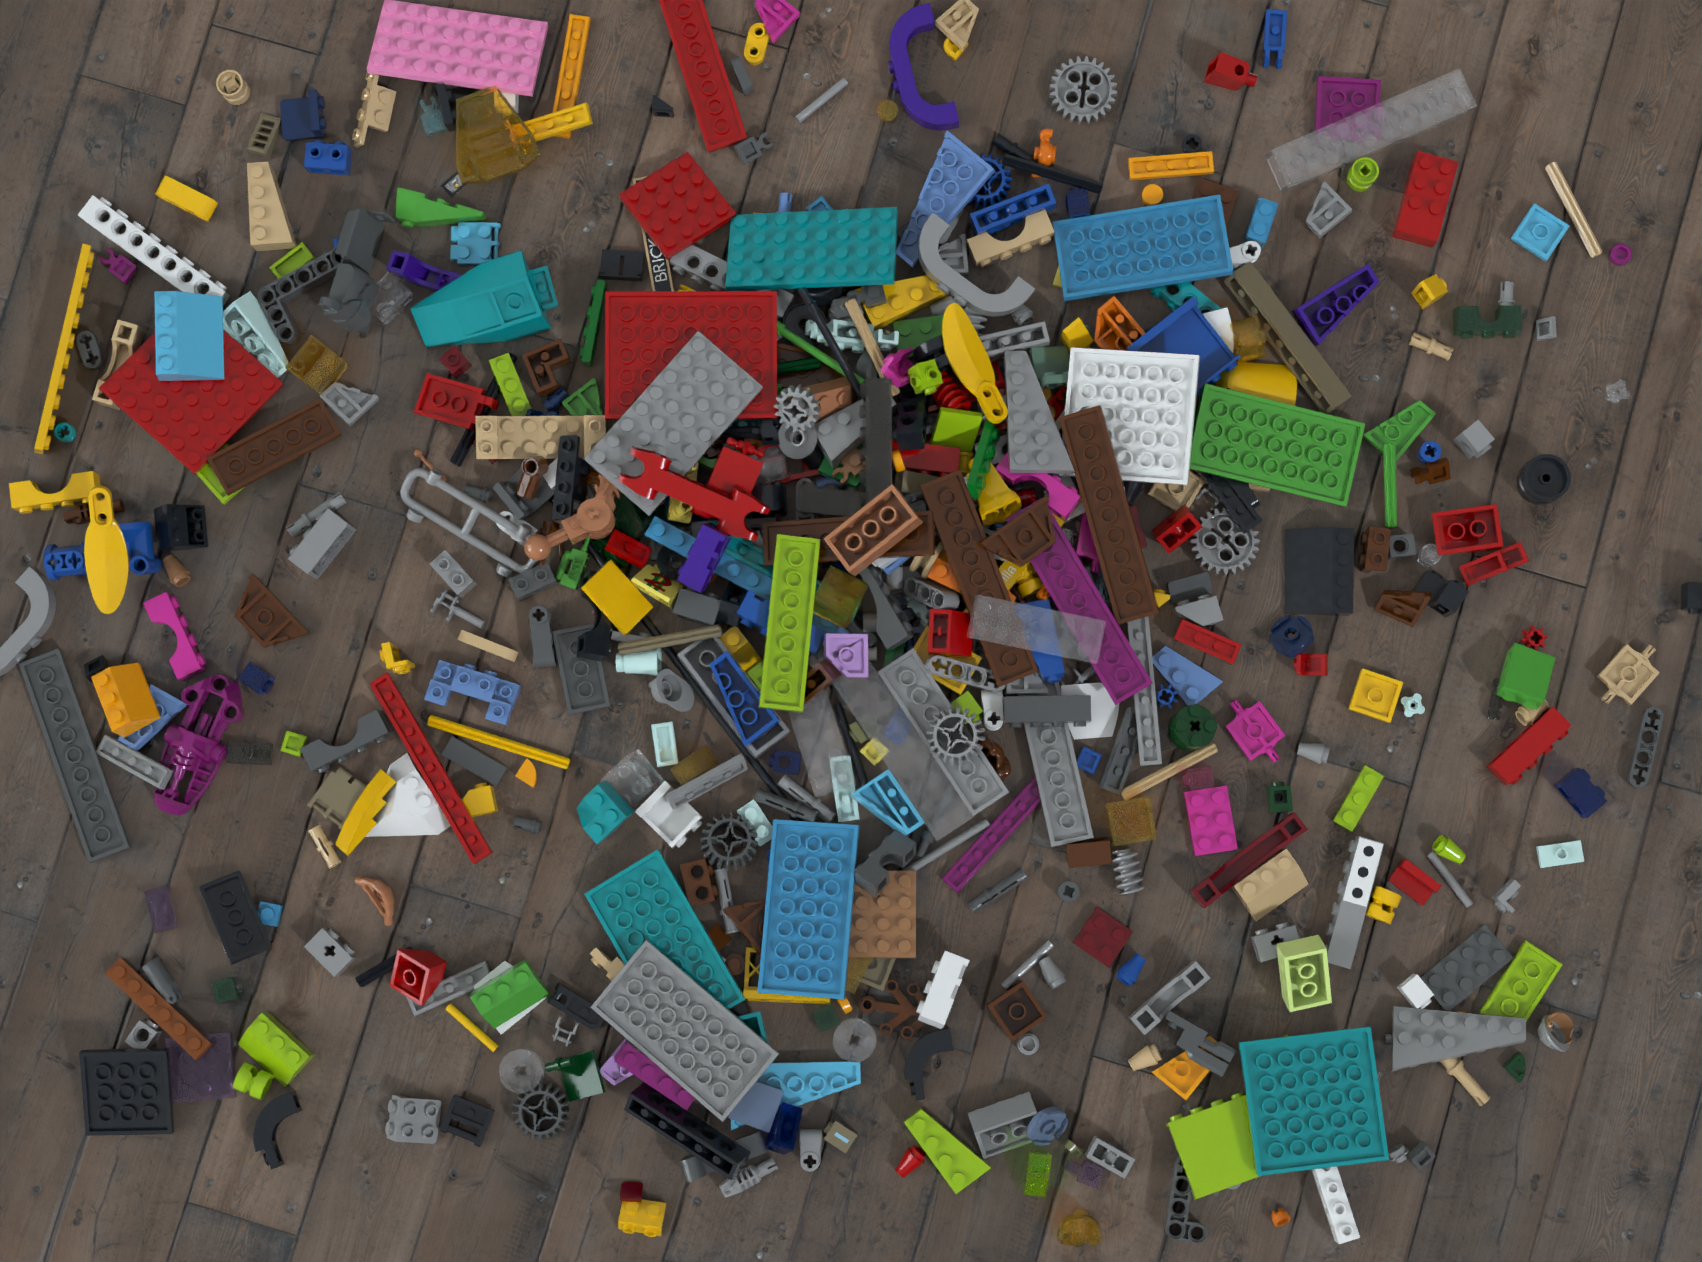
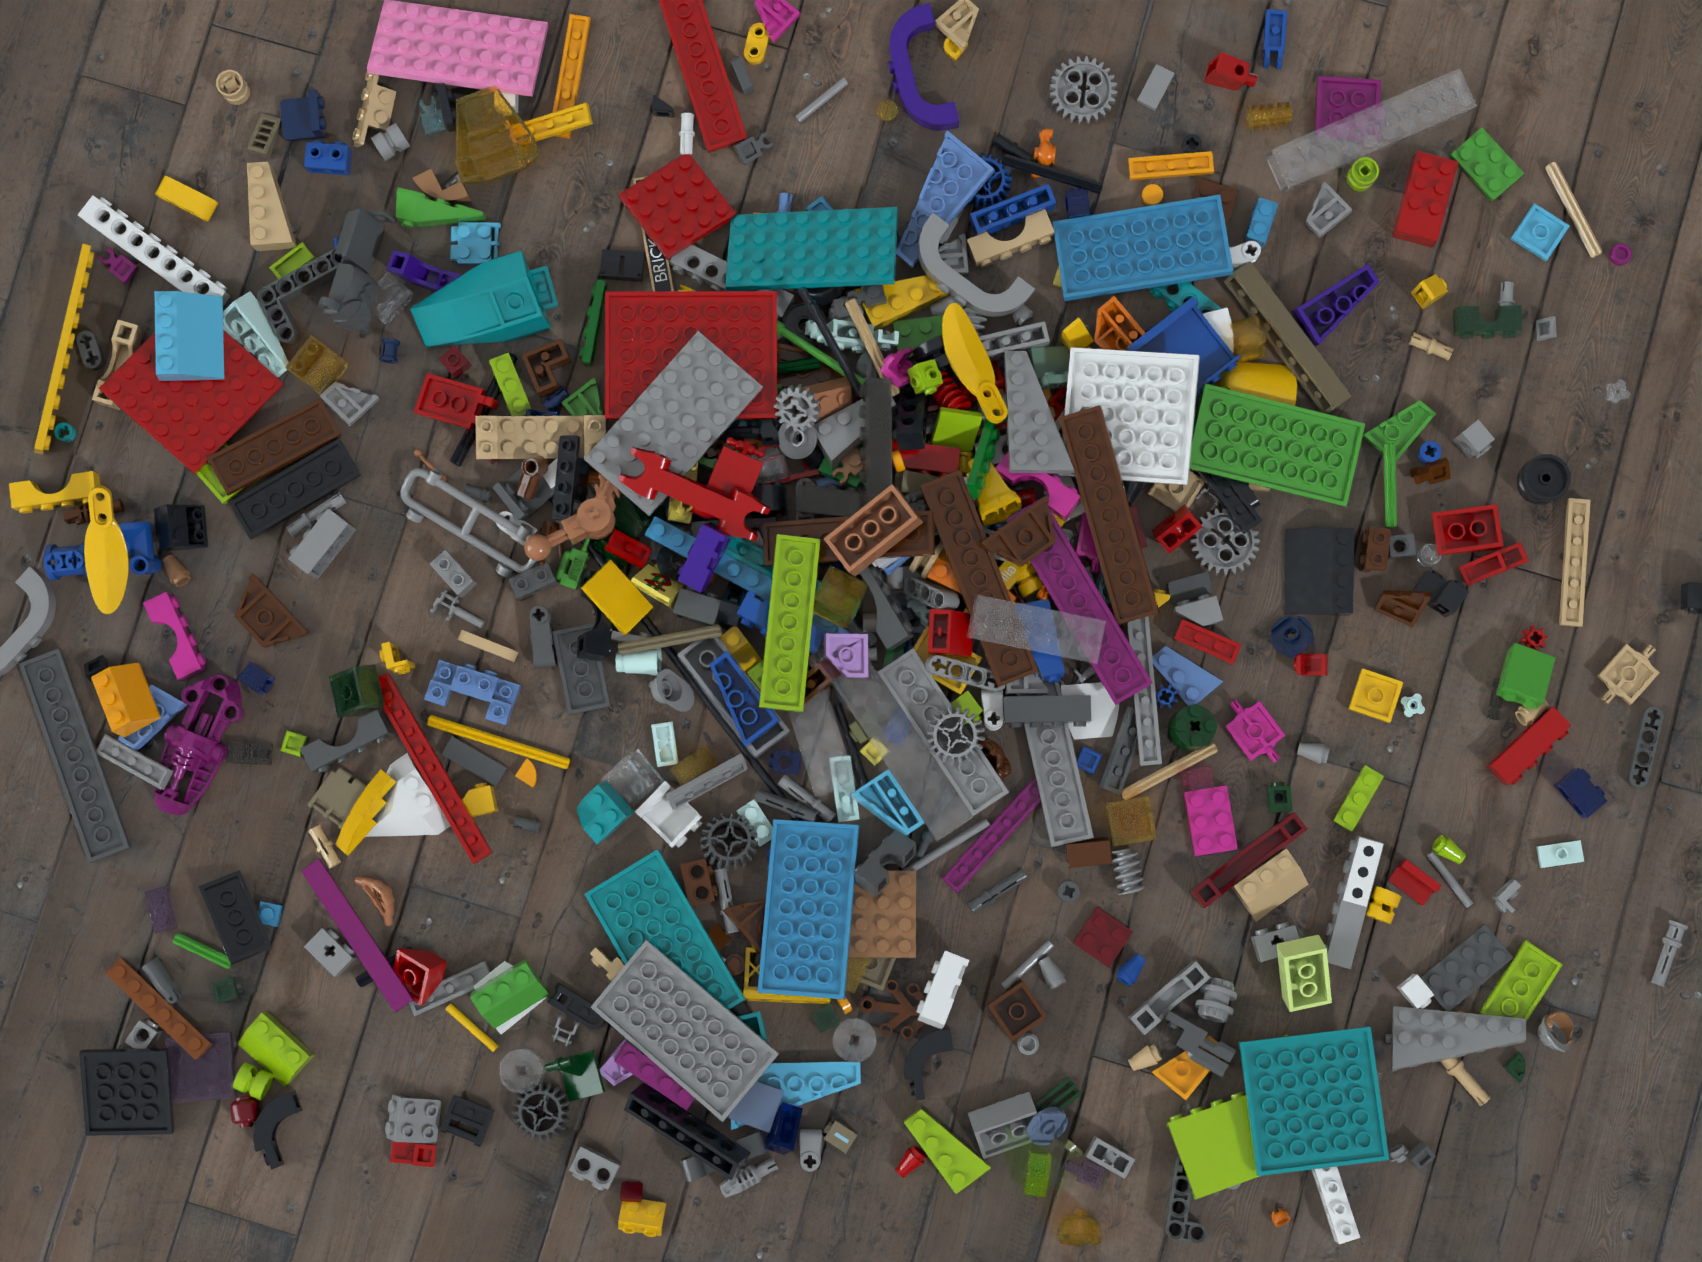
none -> bright green axle [173,933,232,969]
none -> black plate [229,439,362,540]
none -> dark red head [230,1095,260,1128]
none -> magenta tile [301,859,414,1012]
none -> clear green brick [329,664,384,718]
none -> light grey wheel [371,123,410,161]
none -> dark blue bush [379,338,401,364]
none -> red slope [389,1141,437,1167]
none -> medium nougat brick [413,169,471,206]
none -> light grey brick [569,1144,622,1191]
none -> white axle [679,113,695,155]
none -> dark green tile [1034,1077,1082,1111]
none -> light grey tile [1137,64,1175,111]
none -> light grey piece [1195,977,1237,1023]
none -> clear yellow piece [1246,101,1292,133]
none -> bright green plate [1449,127,1524,203]
none -> tan plate [1559,498,1590,627]
none -> light grey pin [1651,920,1688,987]

